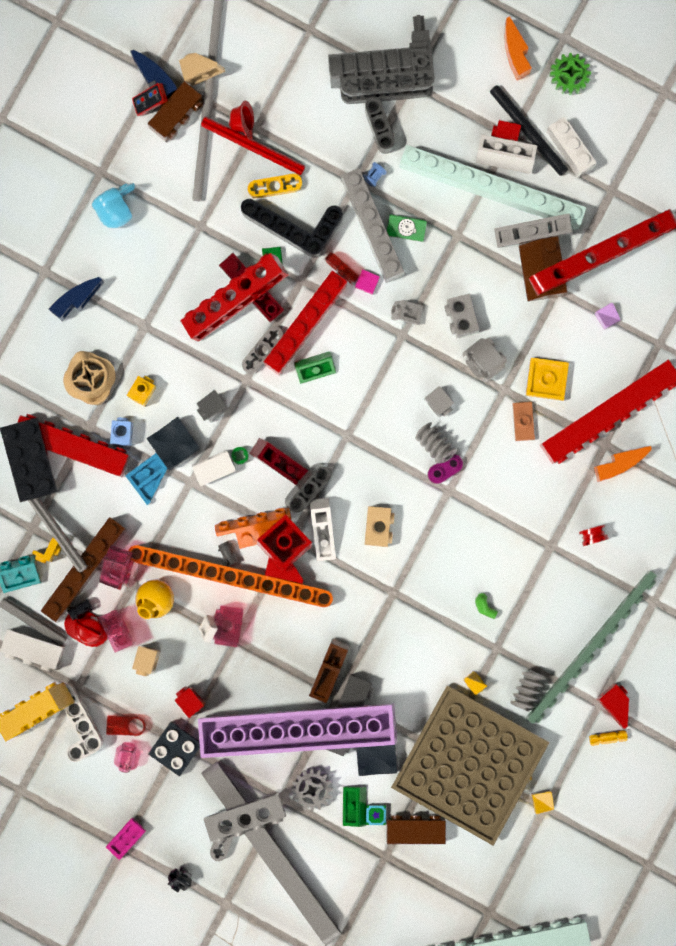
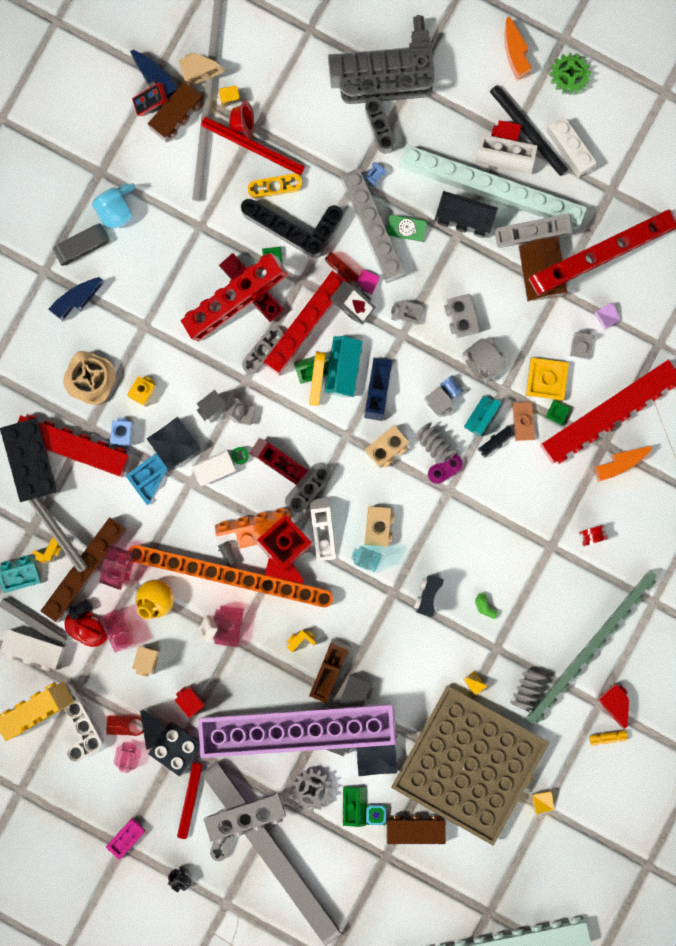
none -> dark grey beam [52,223,110,266]
none -> black slope [140,708,169,750]
none -> red axle [177,762,203,839]
none -> yellow slope [219,86,240,107]
none -> light grey bracket [225,397,256,426]
none -> yellow bracket [286,630,316,652]
none -> yellow beam [309,351,326,406]
none -> teal brick [324,336,363,397]
none -> dark grey brick [330,281,376,325]
none -> clear light blue brick [351,546,382,573]
none -> dark blue slope [364,357,392,421]
none -> tan brick [364,425,409,468]
none -> black brick [414,575,444,617]
none -> black slope [434,191,498,238]
none -> medium blue bush [439,375,464,400]
none -> teal bracket [464,395,501,437]
none -> black pin [478,425,515,458]
none -> green tile [545,400,571,426]
none -> light grey bracket [570,330,594,360]

